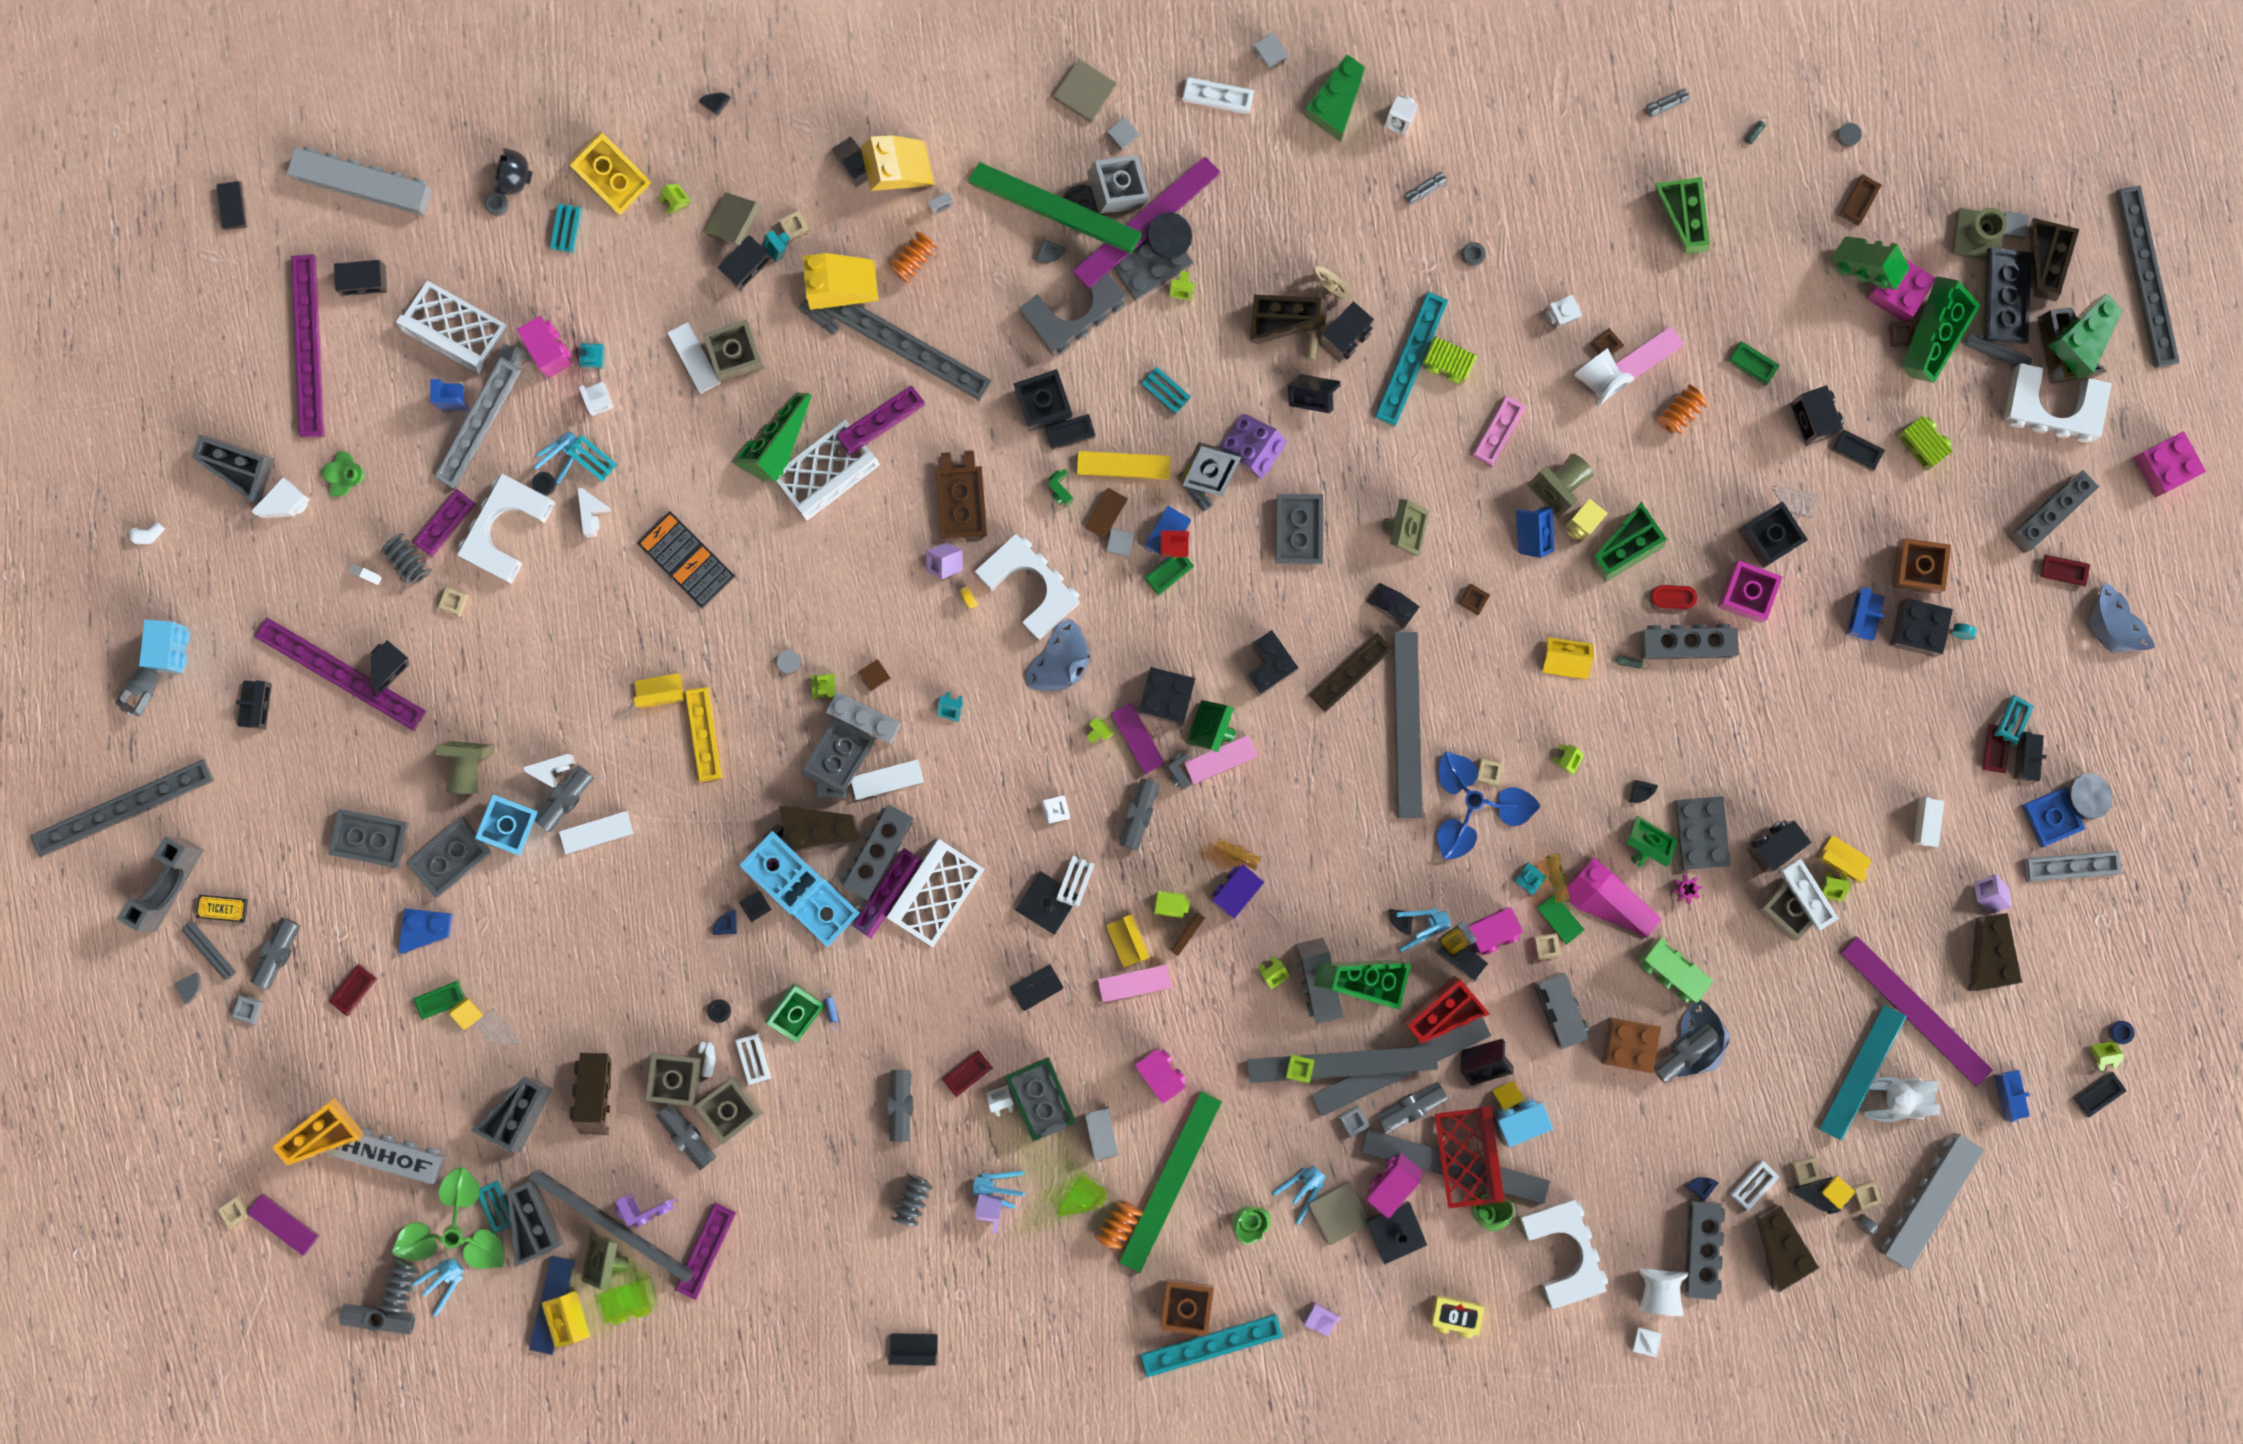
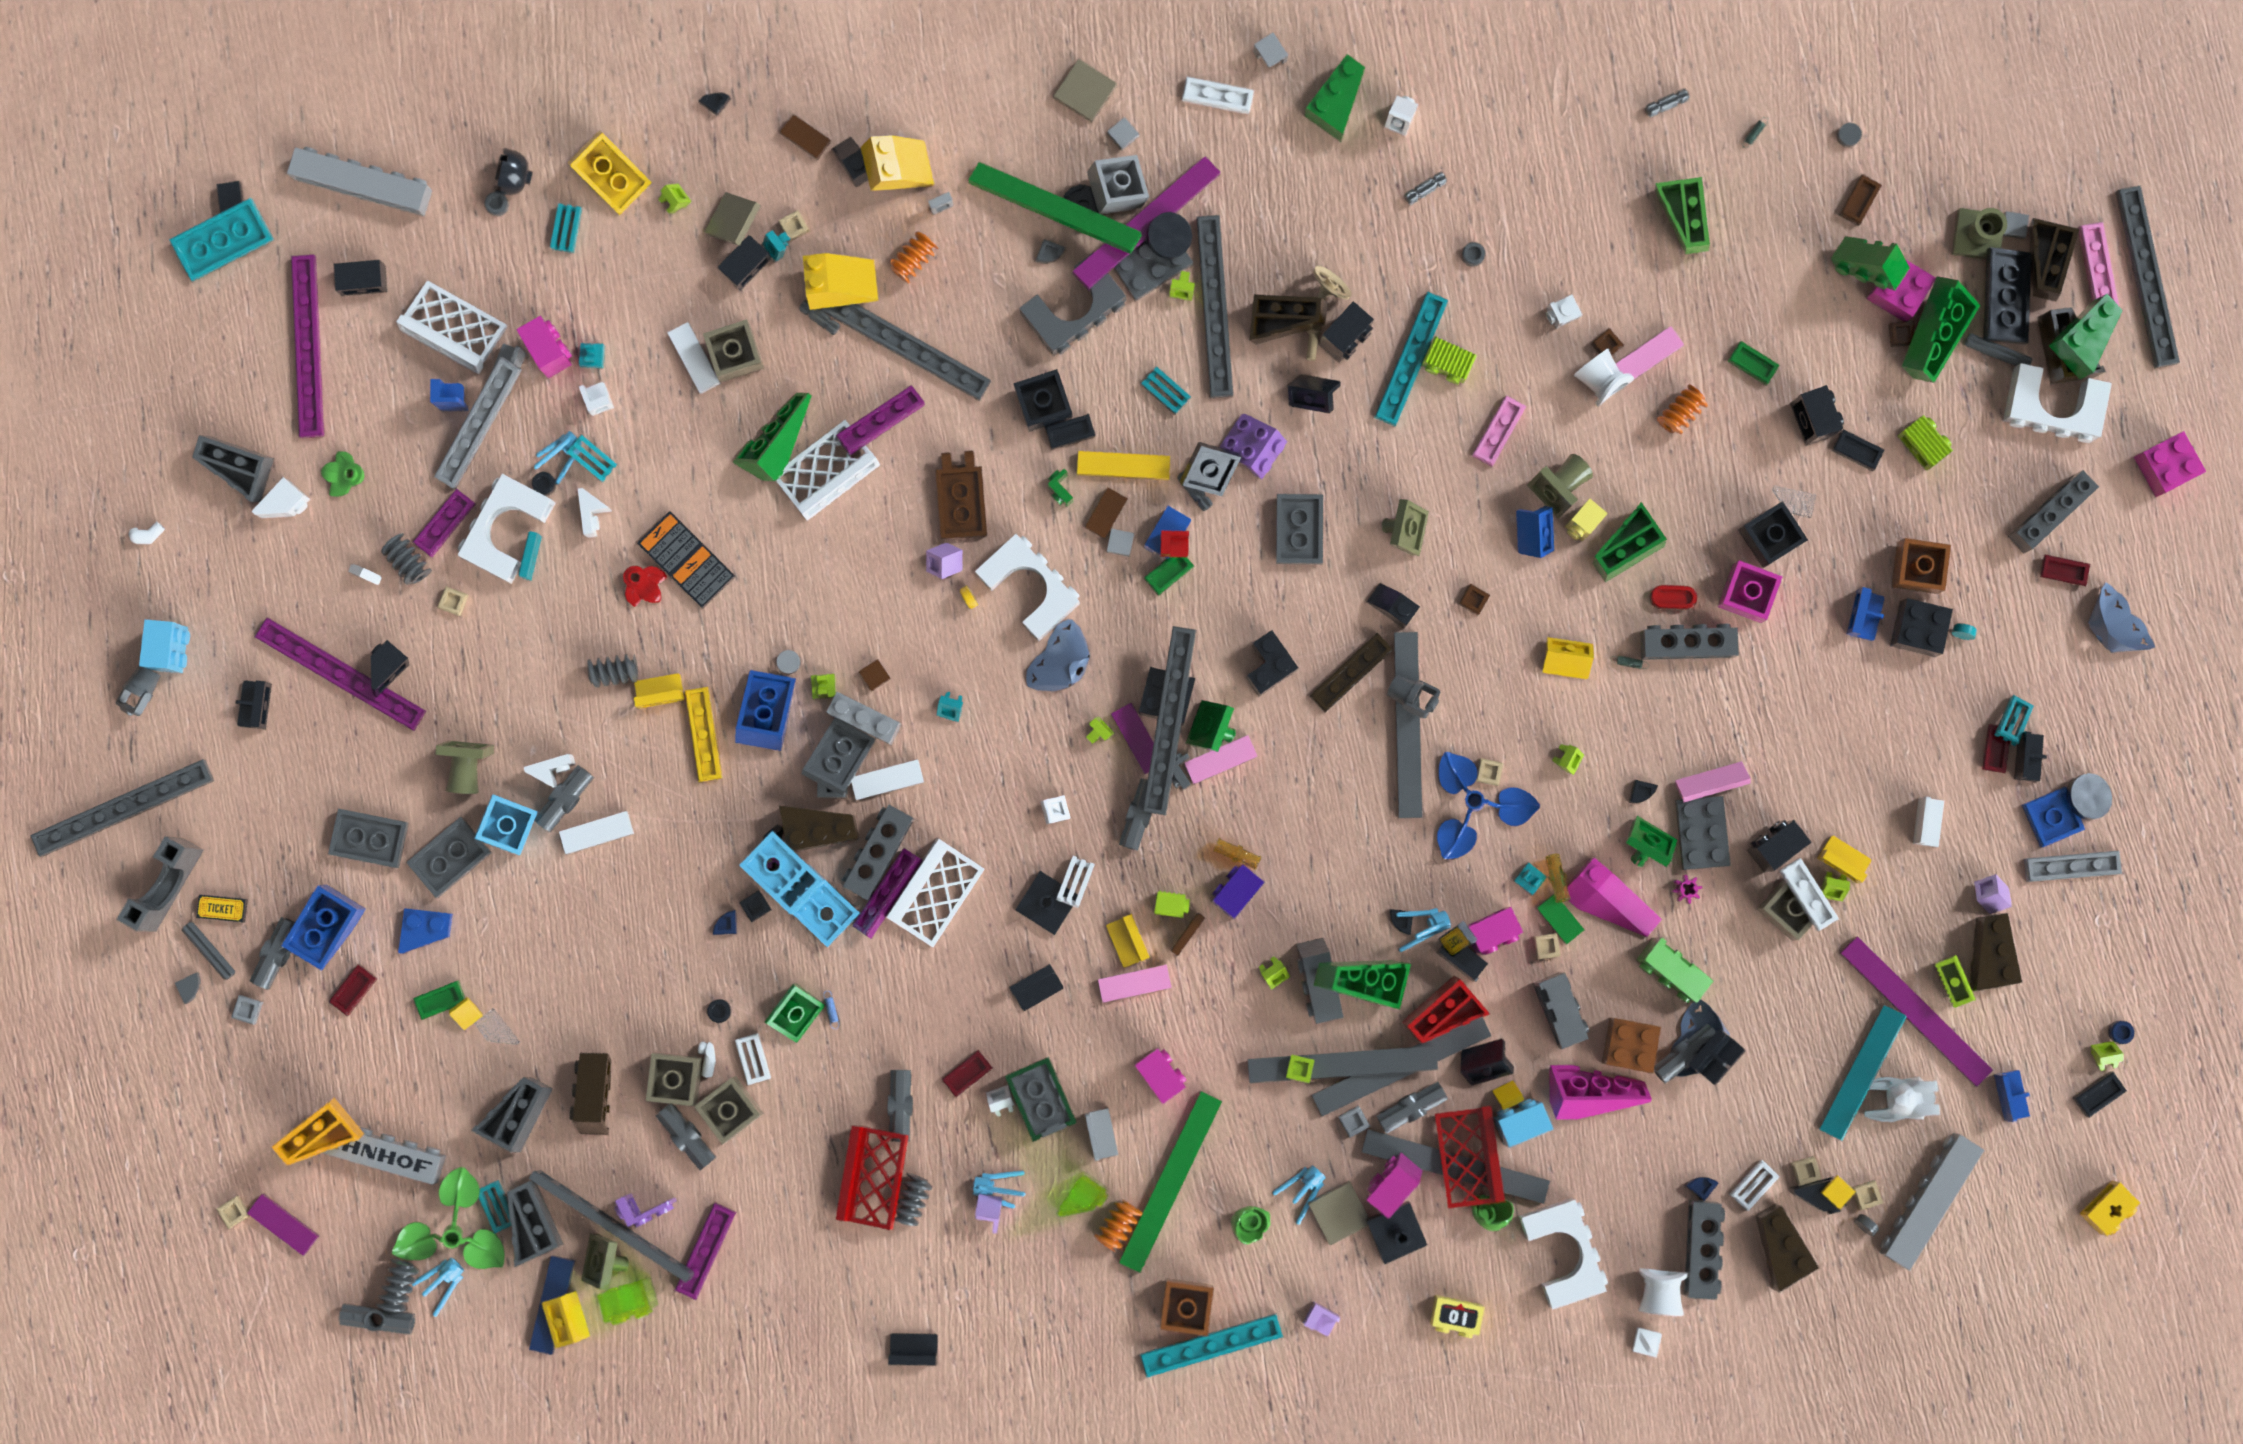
none -> teal tile [169,198,274,281]
none -> blue slope [281,885,366,970]
none -> teal tile [518,531,542,581]
none -> dark grey piece [587,654,639,688]
none -> red plate [623,566,667,607]
none -> blue slope [735,670,796,751]
none -> reddish brown tile [780,114,831,160]
none -> red fence [835,1125,909,1230]
none -> dark grey tile [1142,626,1197,816]
none -> dark grey tile [1197,215,1234,398]
none -> dark grey piece [1387,675,1441,718]
none -> dark pink wedge [1549,1065,1652,1120]
none -> bright pink tile [1675,761,1751,803]
none -> black panel [1689,1029,1746,1085]
none -> lime brick [1934,955,1976,1008]
none -> bright pink tile [2078,222,2119,306]
none -> yellow brick [2079,1181,2140,1236]

